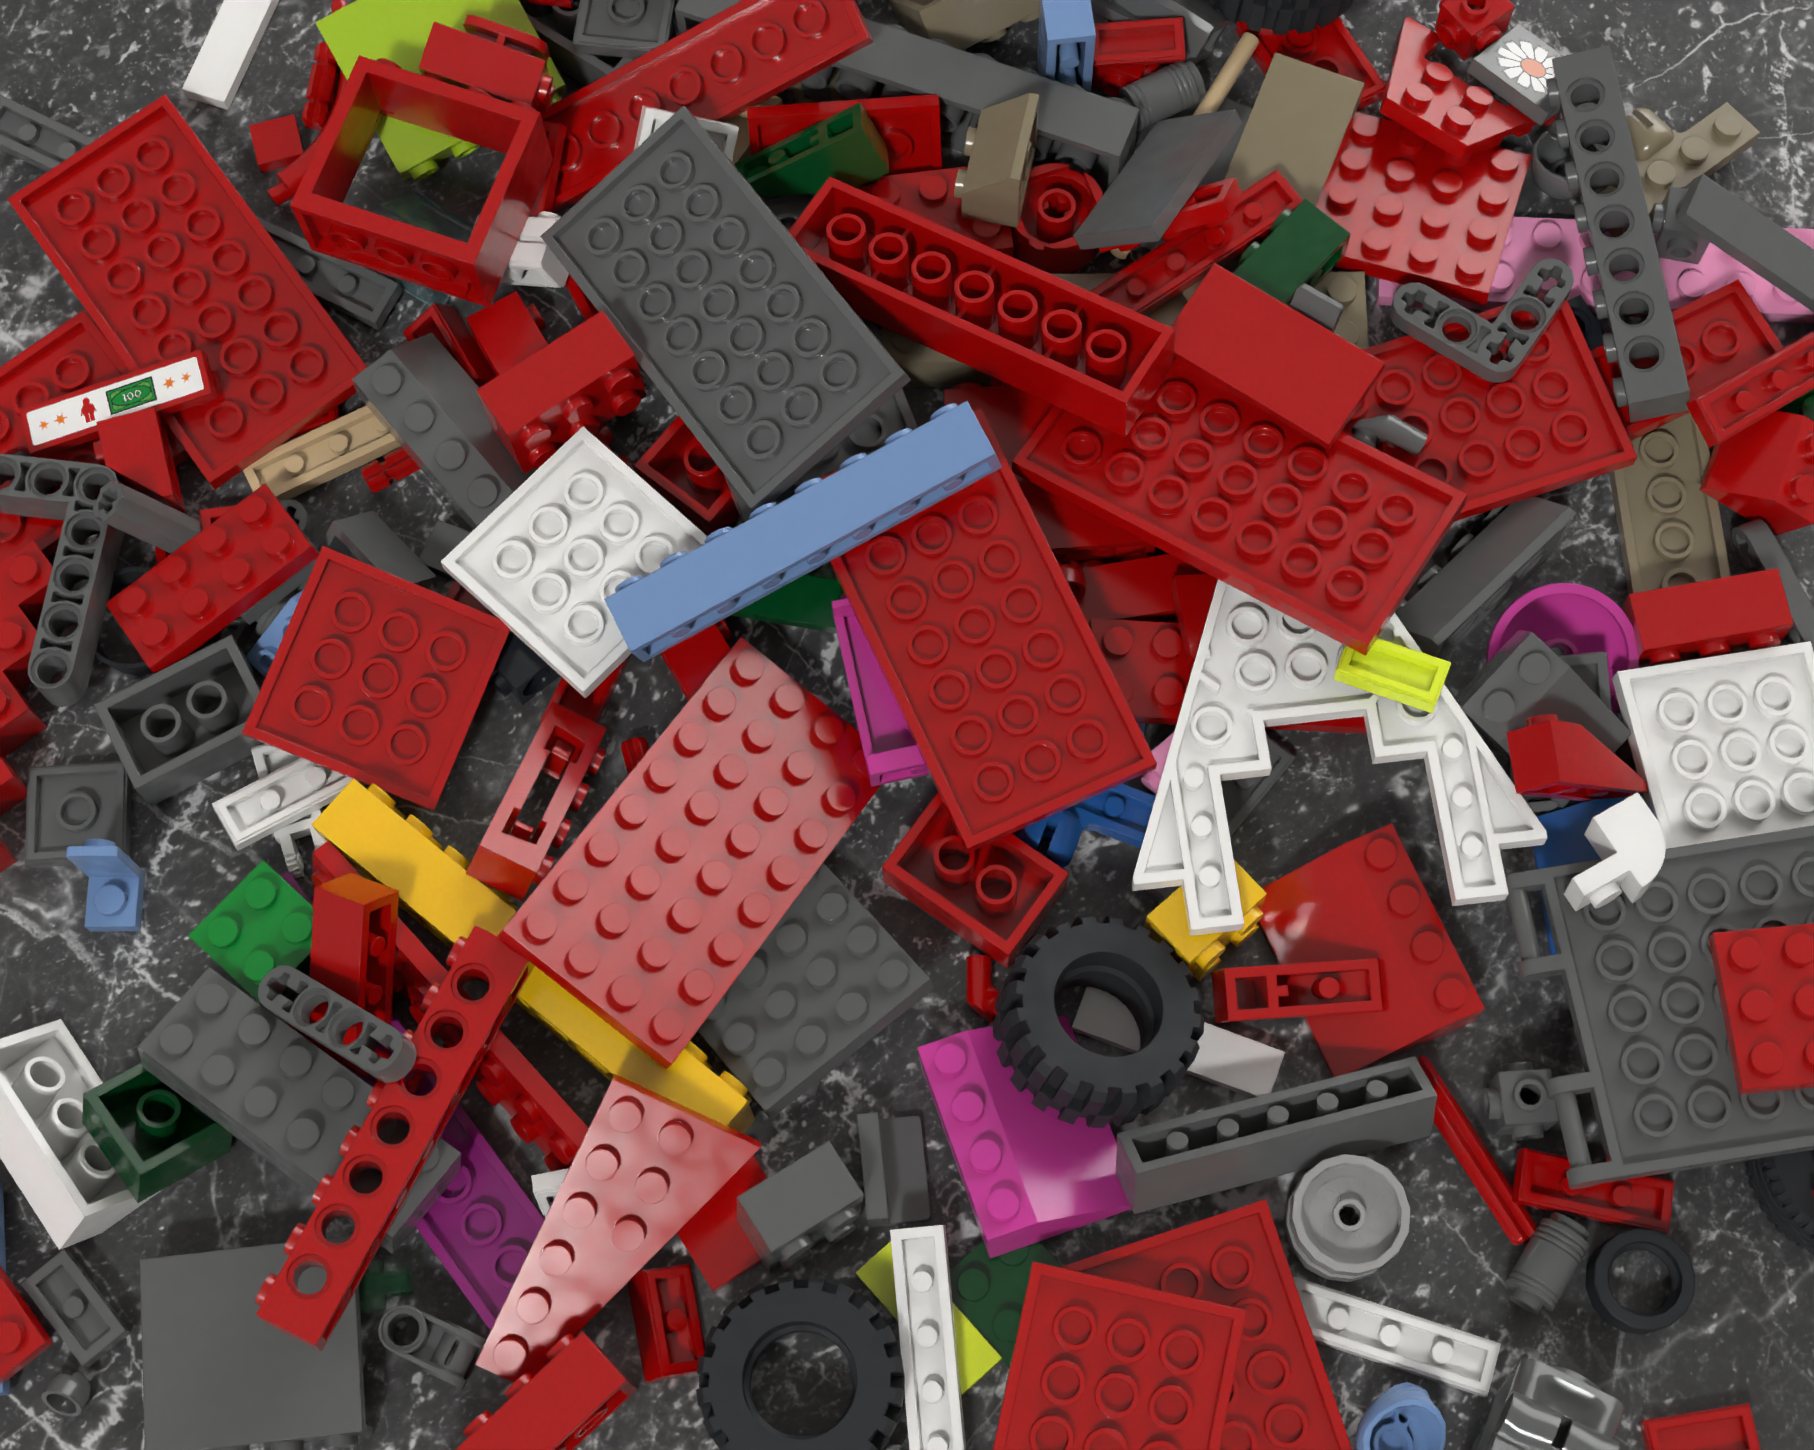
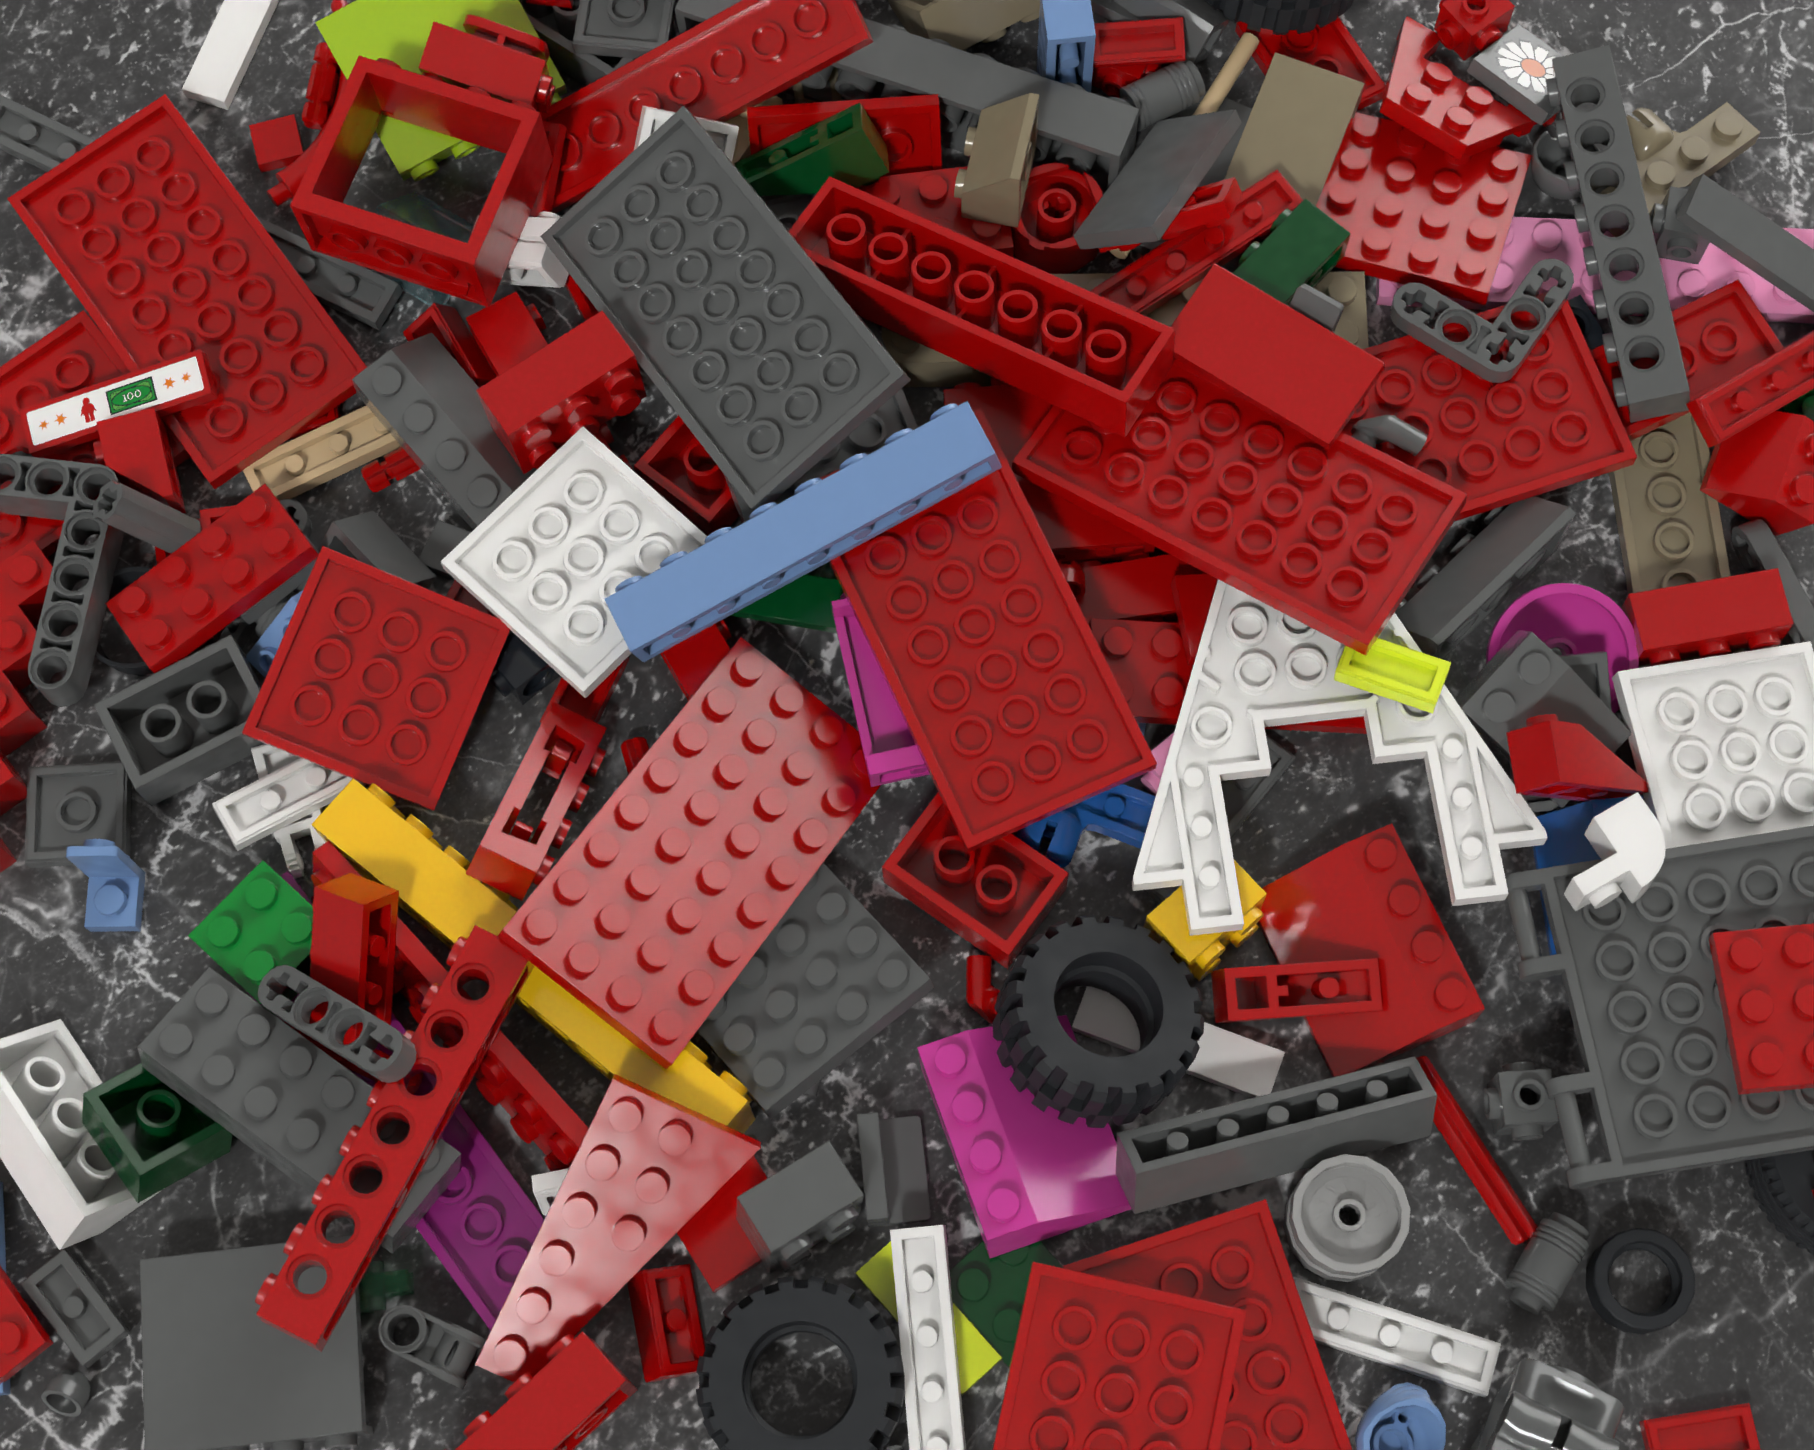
red tile [1512,1148,1674,1234] -> none

